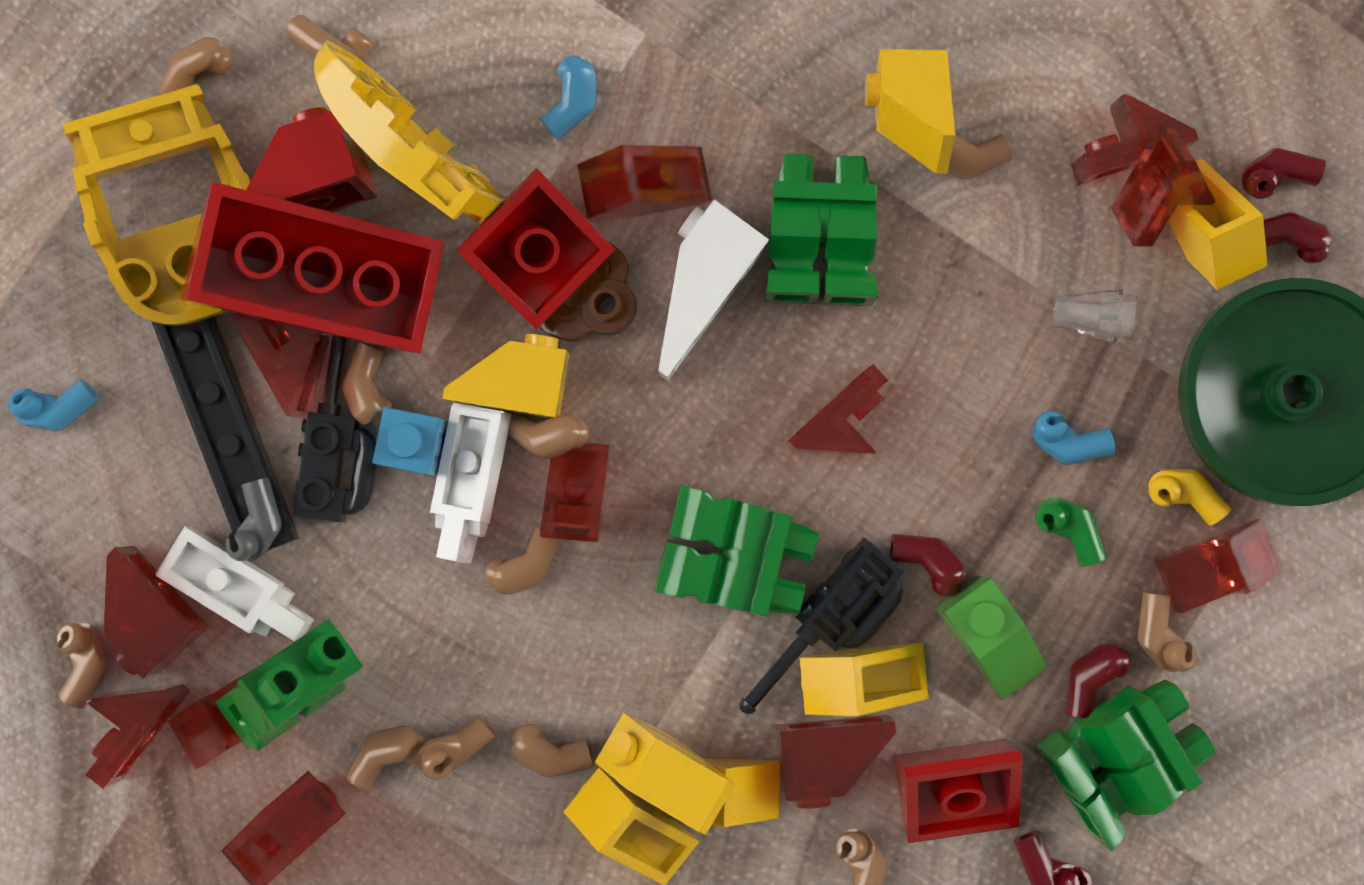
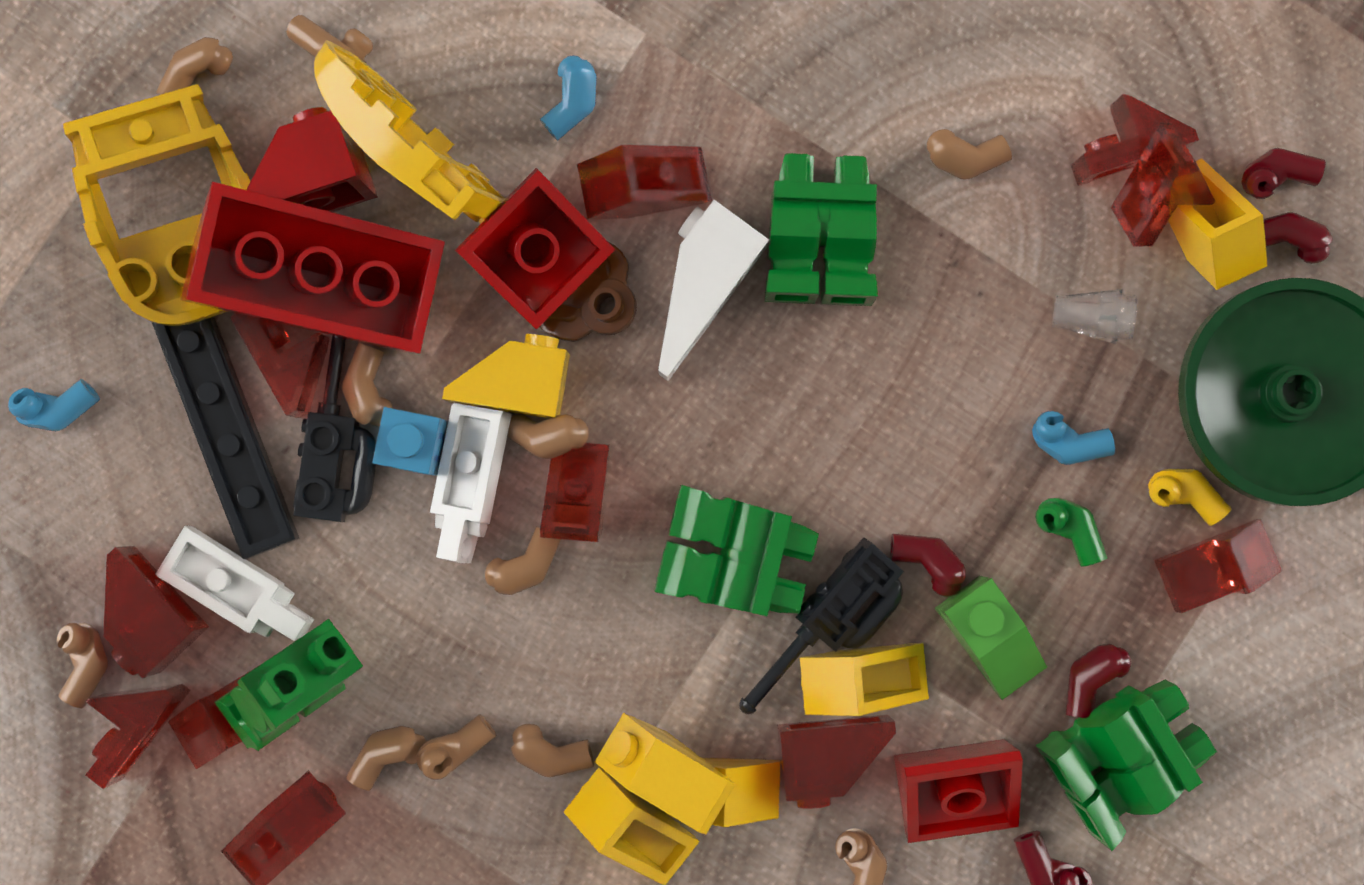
dark grey arm [225,477,282,561] -> none
clear red slope [785,364,888,455] -> none
yellow slope [865,49,955,174] -> none
medium nougat arm [1137,592,1196,673] -> none

